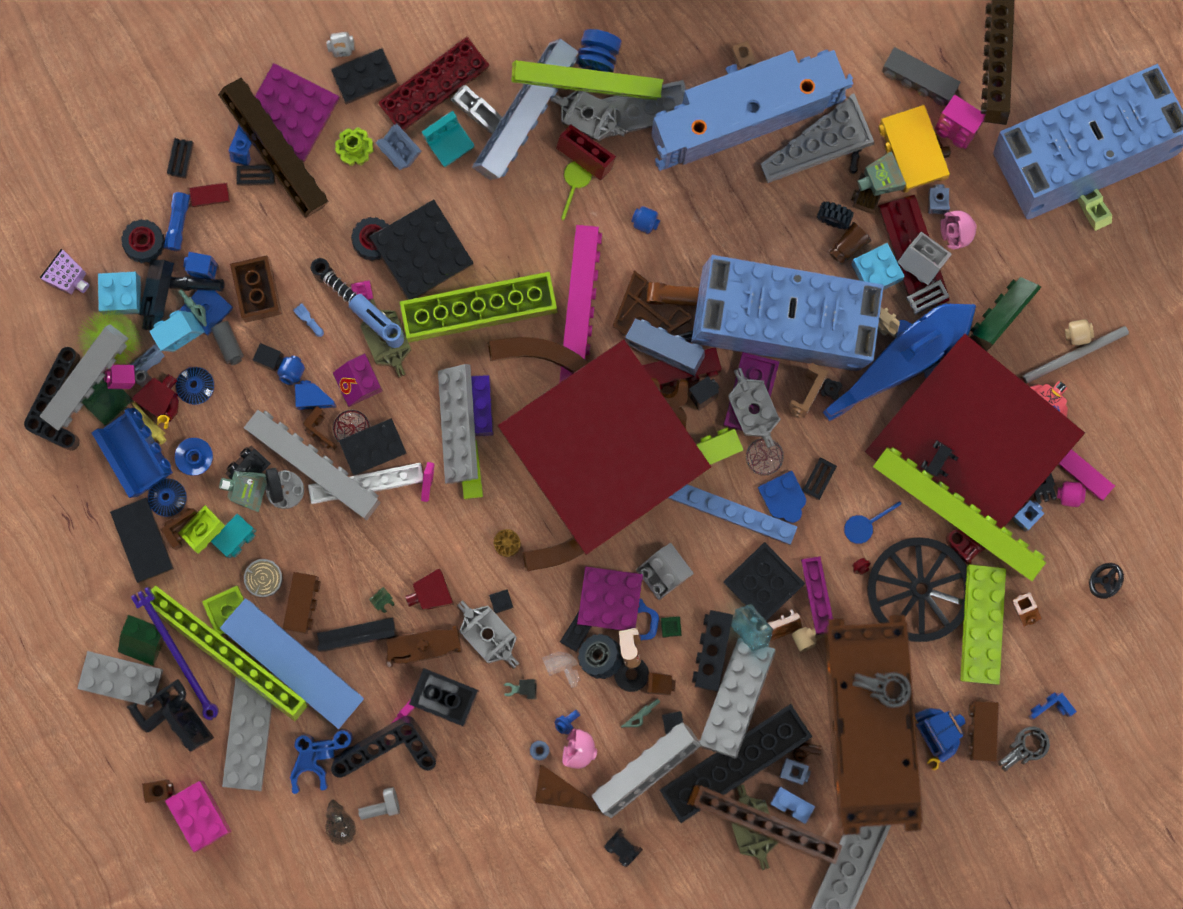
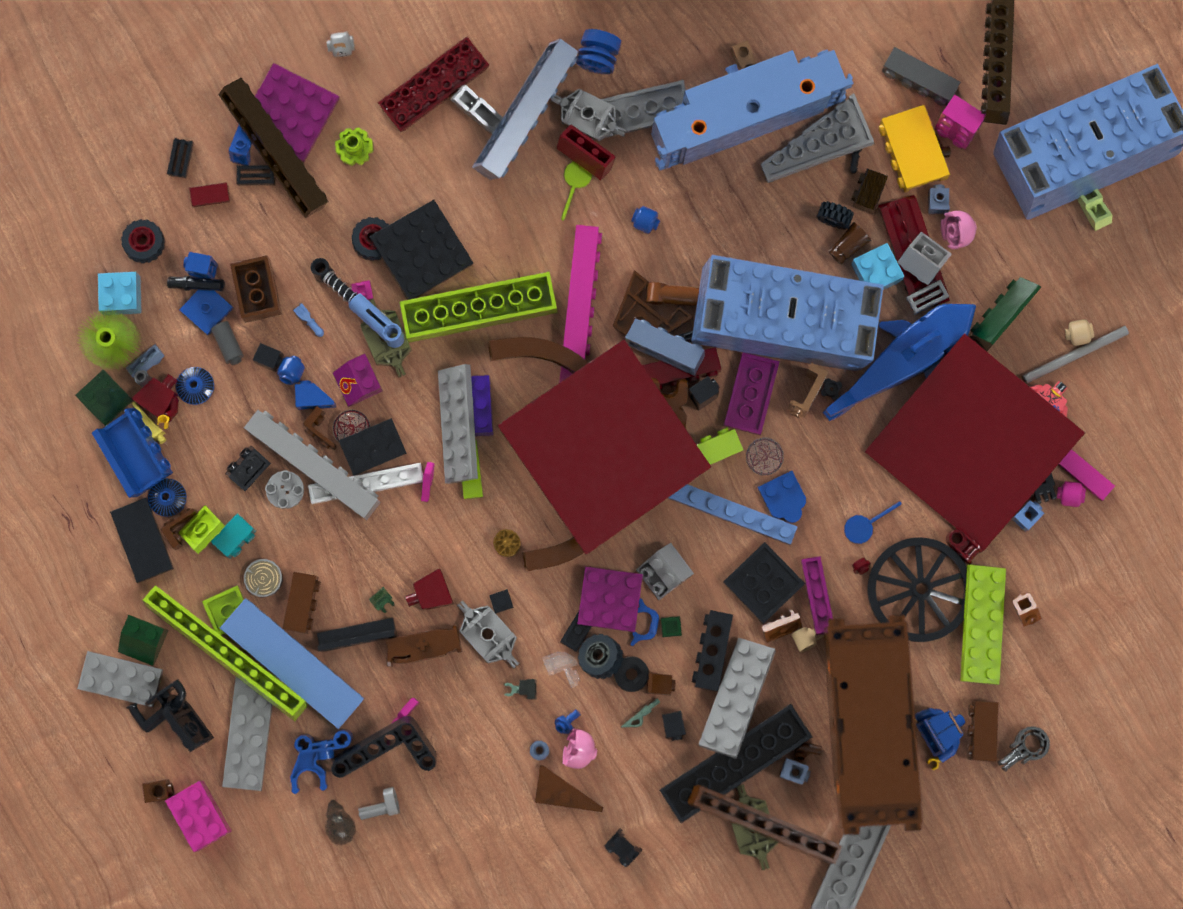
black beam [24,347,80,451] -> none
light grey brick [39,324,129,430] -> none
lavender torso [40,249,89,294] -> none
dark pink brick [104,365,135,389] -> none
dark purple hinge [131,587,219,720] -> none
black hinge [139,260,174,330] -> none
medium azure brick [149,310,205,352] -> none
blue axle [164,192,190,251] -> none
blue dish [175,438,213,476] -> none
sand green hand [178,289,207,327] -> none
sand green torso [219,471,267,512] -> none
black tyre [265,468,283,503] -> none
black plate [331,48,397,105] -> none
sand blue bracket [376,124,422,170] -> none
black slope [409,668,479,727] -> none
teal bracket [422,111,475,167] -> none
lime tile [511,60,663,100] -> none
light grey brick [591,723,702,818] -> none
leg [619,628,642,668] -> none
light grey plate [728,368,781,448] -> none
clear light blue brick [731,604,773,651] -> none
medium blue brick [770,787,815,824] -> none
black tile [803,457,837,500] -> none
dark grey pin [853,673,911,707] -> none
sand green torso [857,152,906,196] -> none
lime brick [873,447,1046,581] -> none
tan piece [878,307,900,338] -> none
black piece [921,440,959,478] -> none
blue bracket [1028,692,1077,719] -> none
black piece [1089,563,1124,599] -> none

